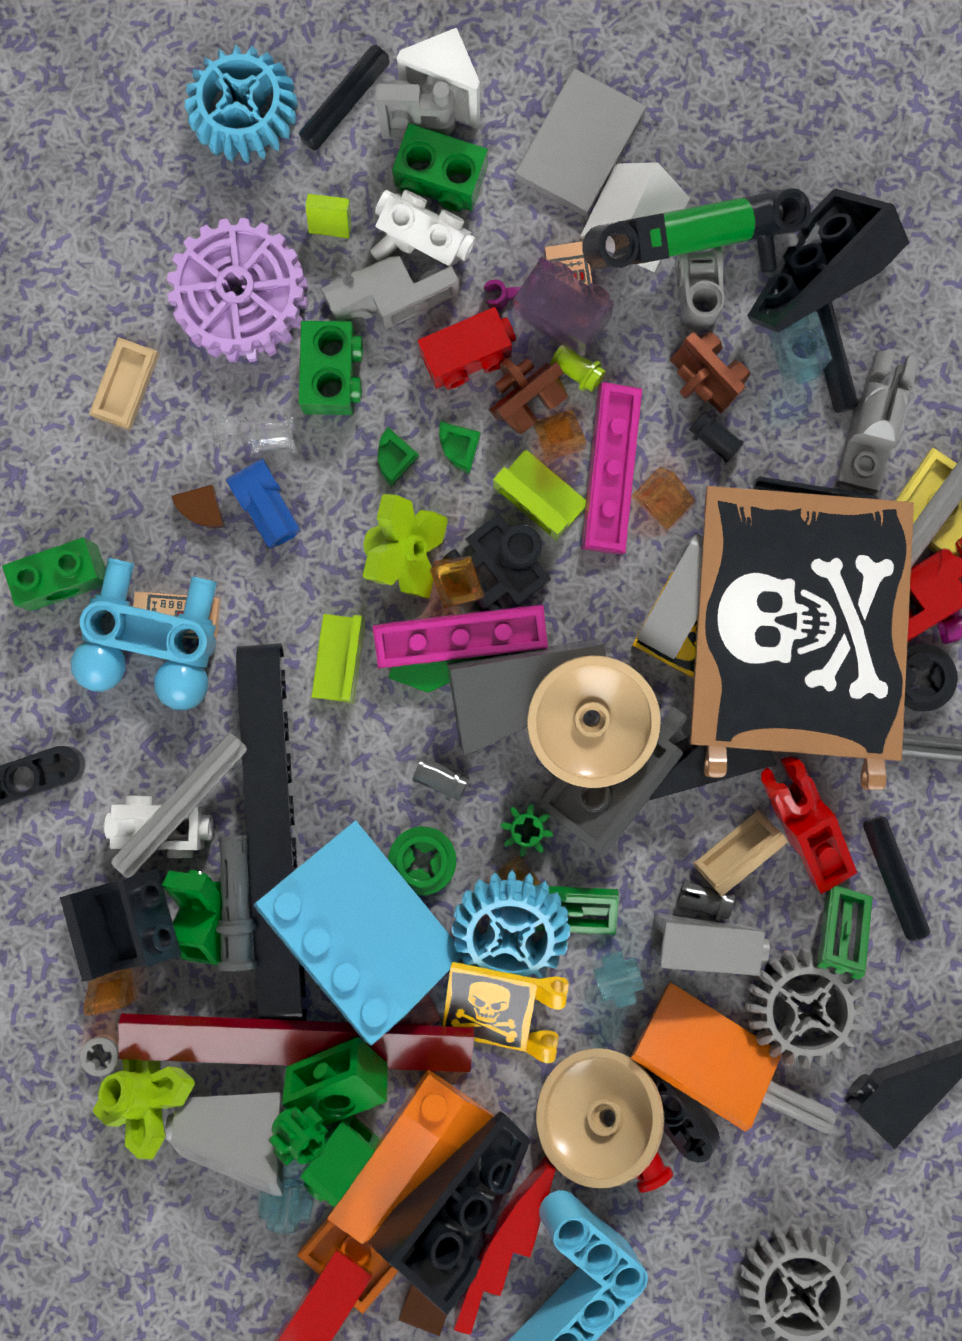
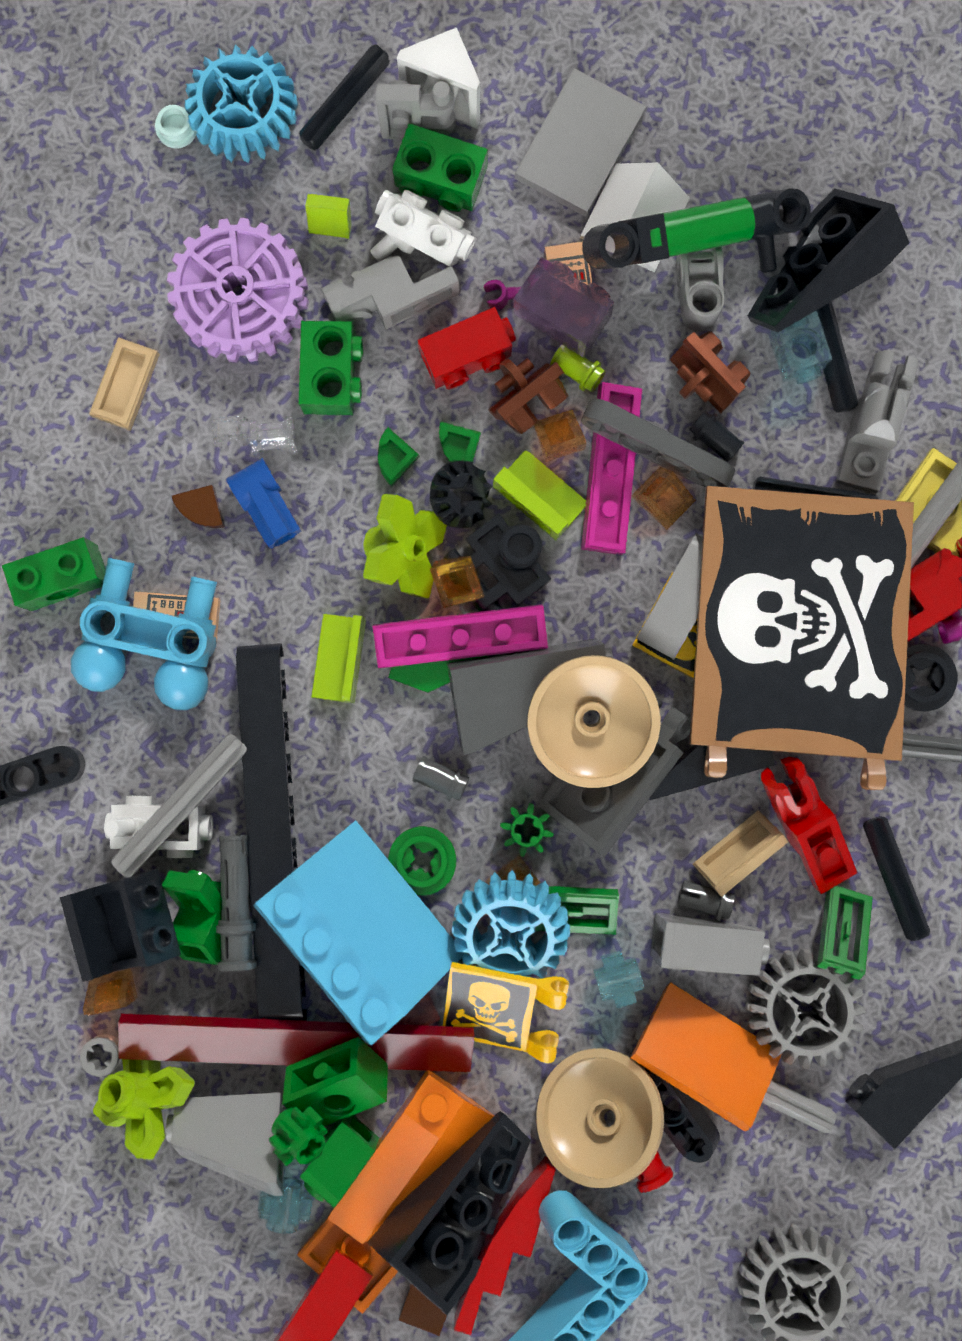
none -> light aqua plate [155,105,197,148]
none -> black gear [430,460,493,528]
none -> dark grey beam [581,398,735,488]

